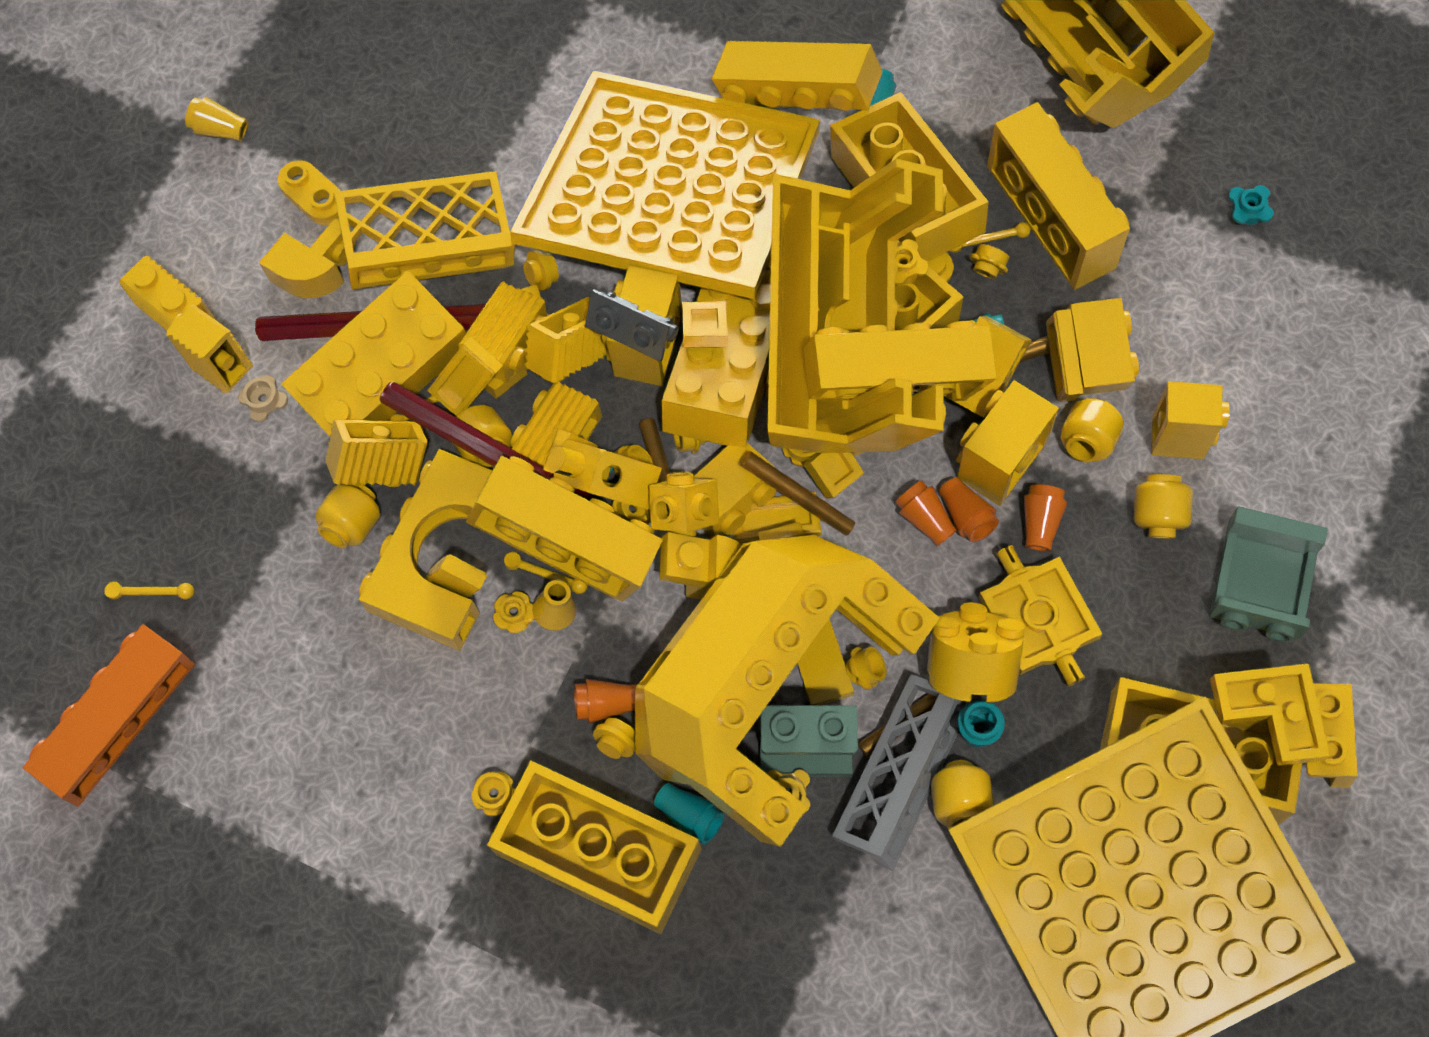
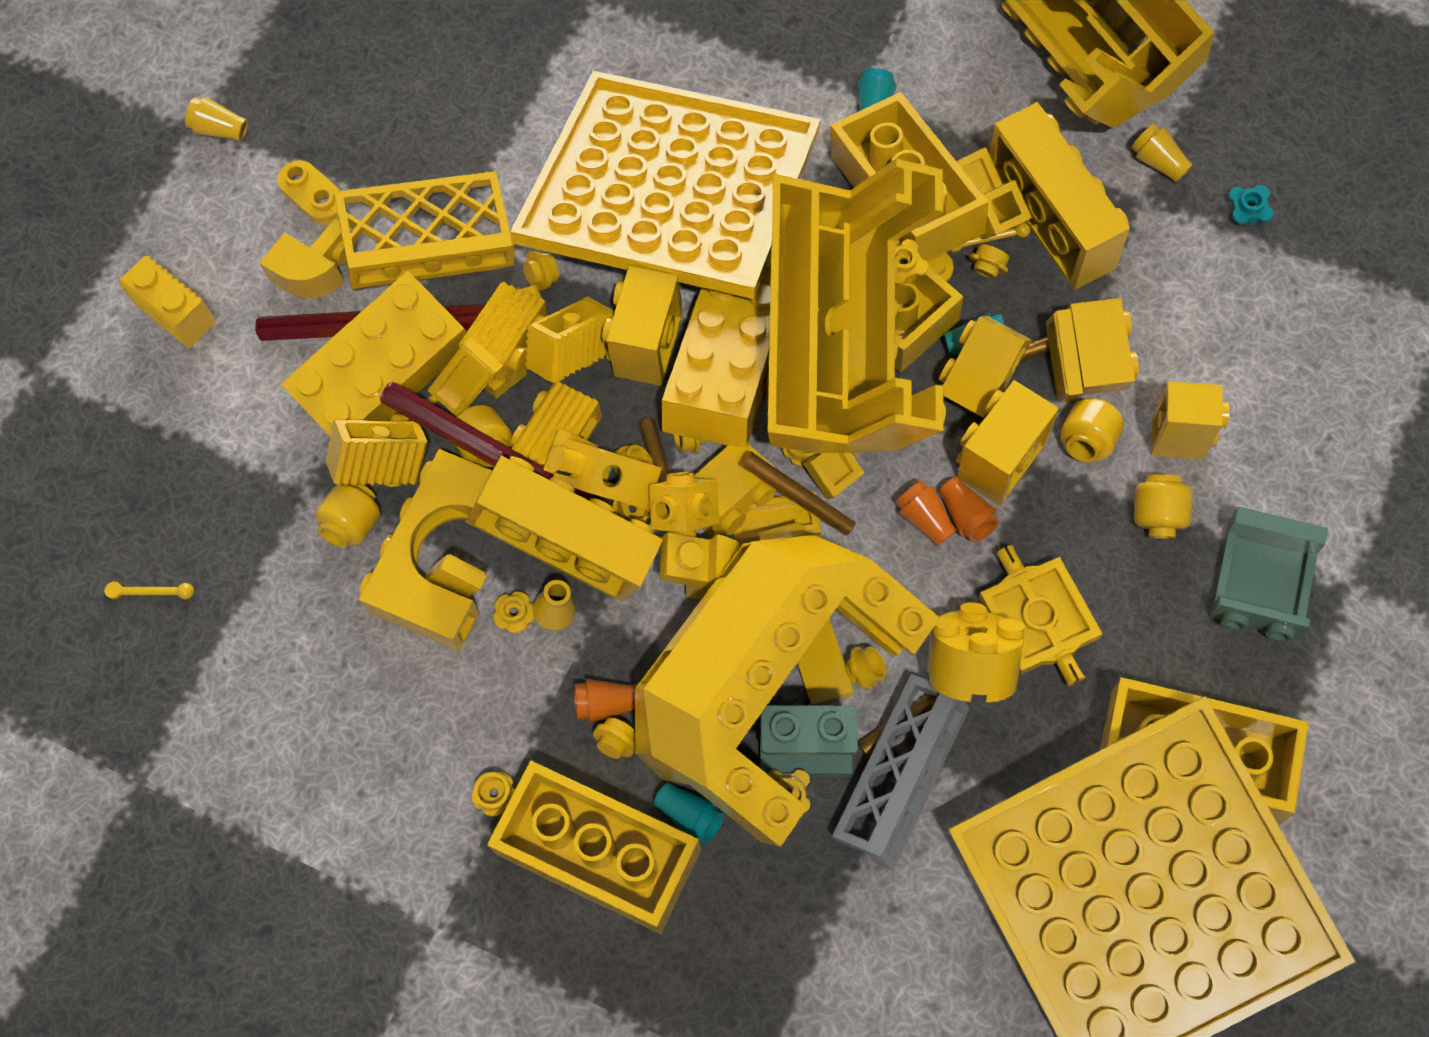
orange brick [22,624,195,807] -> none
yellow brick [166,305,253,393] -> none
tan plate [238,375,288,422] -> none
yellow hinge [504,552,588,594] -> none
dark grey hinge [585,289,679,362] -> none
yellow plate [682,302,728,347] -> none
yellow brick [711,41,883,111] -> none
yellow wedge [803,321,997,401] -> none
yellow head [931,760,994,829] -> none
teal cone [958,700,1005,748] -> none
orange cone [1024,484,1068,552] -> none
yellow plate [1210,663,1330,766] -> none
yellow bracket [1306,683,1358,788] -> none
none -> yellow brick [957,147,1032,239]
none -> yellow cone [1131,123,1193,183]

